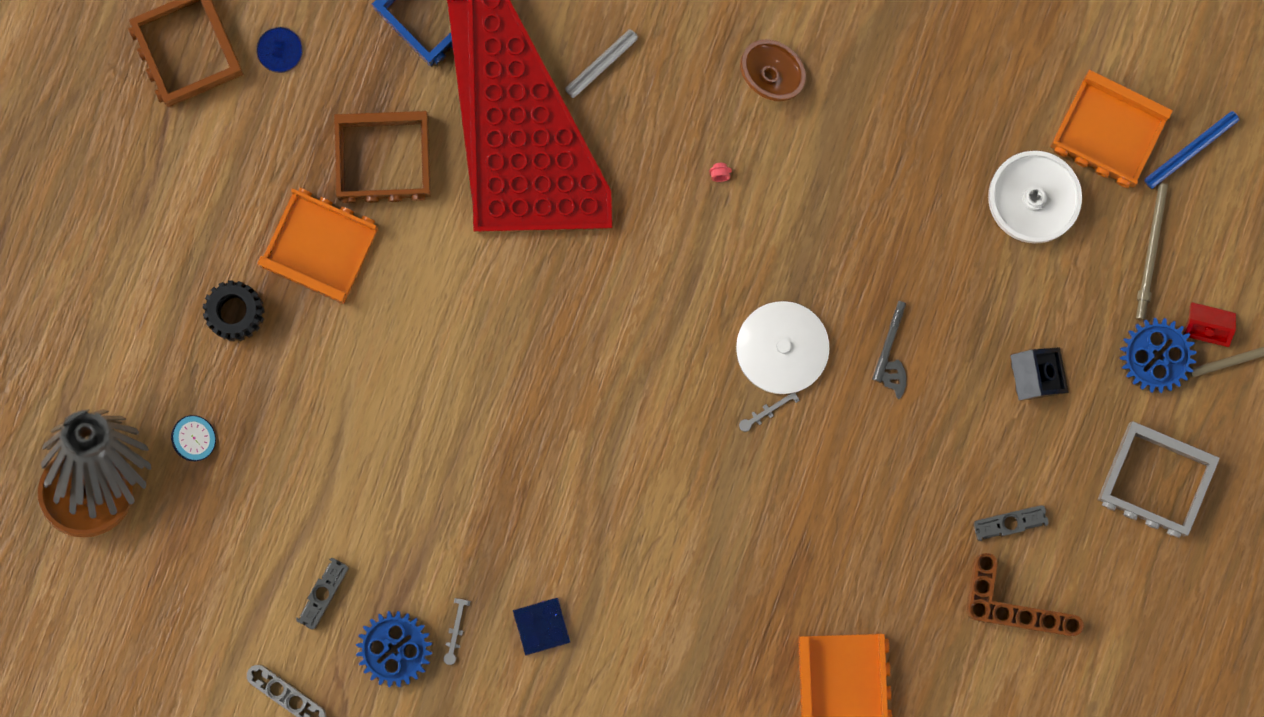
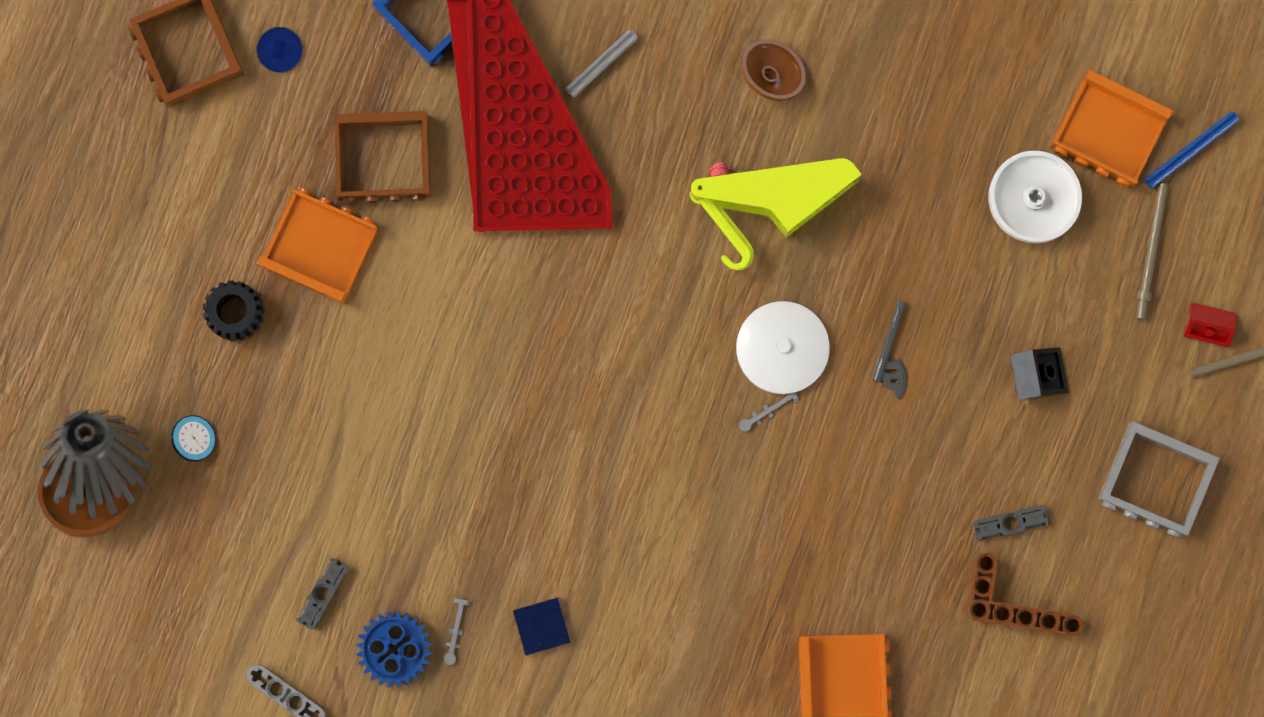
blue gear [1119,318,1197,393] -> none
none -> neon yellow piece [690,158,862,271]

